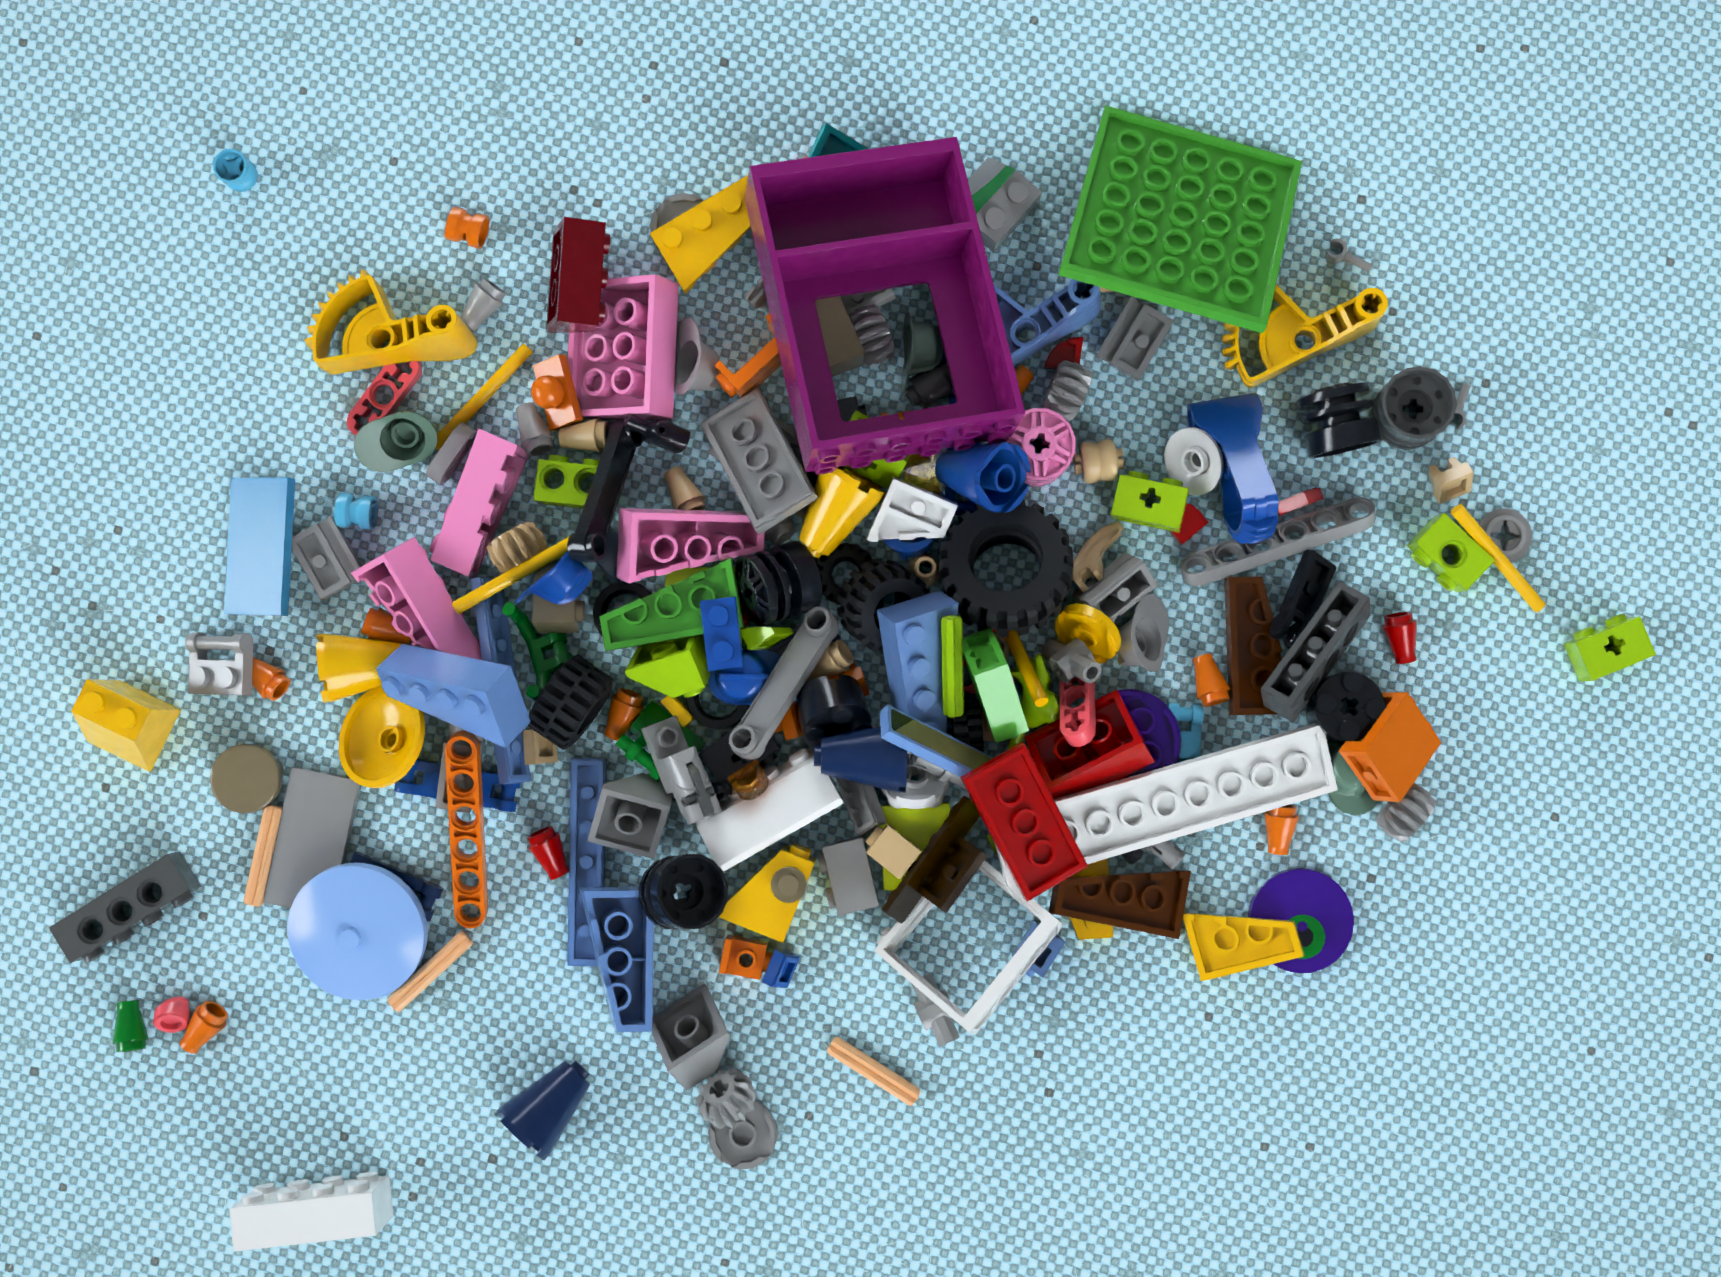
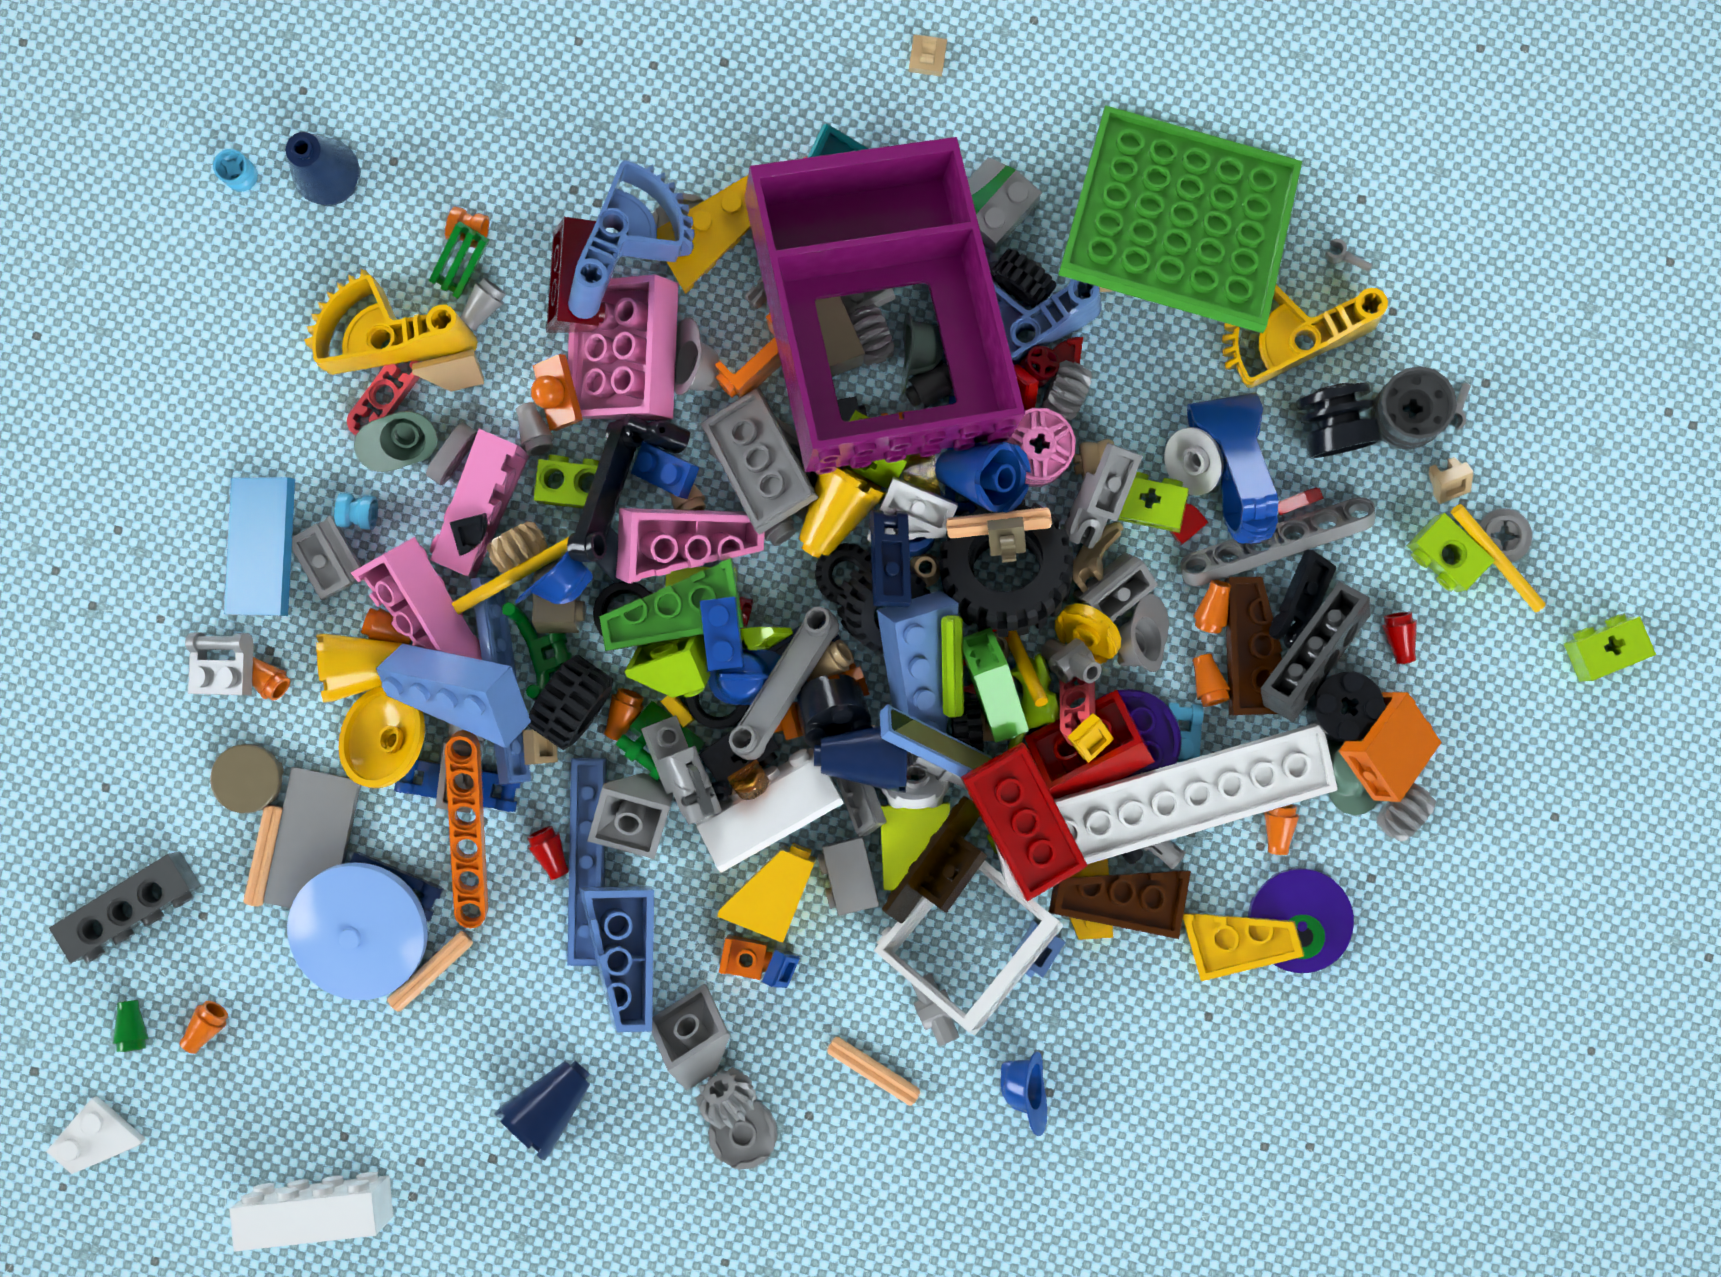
yellow slope [71,679,181,772] -> none
coral tile [153,996,191,1033] -> none
yellow bar [436,343,533,451] -> none
tan cone [558,418,609,452] -> none
black wheel [639,854,728,929] -> none
black wheel [735,541,822,627] -> none
dark tan plate [771,866,807,903] -> none
tan brick [865,824,922,880] -> none
light grey plate [1095,296,1174,381] -> none
none -> white wing [46,1096,146,1174]
none -> dark blue cone [285,132,361,207]
none -> tan tile [412,349,484,392]
none -> green tile [428,221,490,299]
none -> black tile [450,513,487,556]
none -> medium blue arm [568,160,694,319]
none -> blue plate [631,442,700,499]
none -> dark blue plate [869,510,912,607]
none -> tan tile [909,34,947,77]
none -> light nougat axle [946,507,1052,538]
none -> dark tan tile [987,517,1026,563]
none -> black tyre [991,249,1056,308]
none -> blue piece [1000,1051,1048,1136]
none -> red tile [1014,364,1039,411]
none -> dark red wheel [1018,346,1060,388]
none -> light grey plate [1063,443,1143,549]
none -> yellow tile [1067,713,1114,763]
none -> orange cone [1194,580,1231,634]

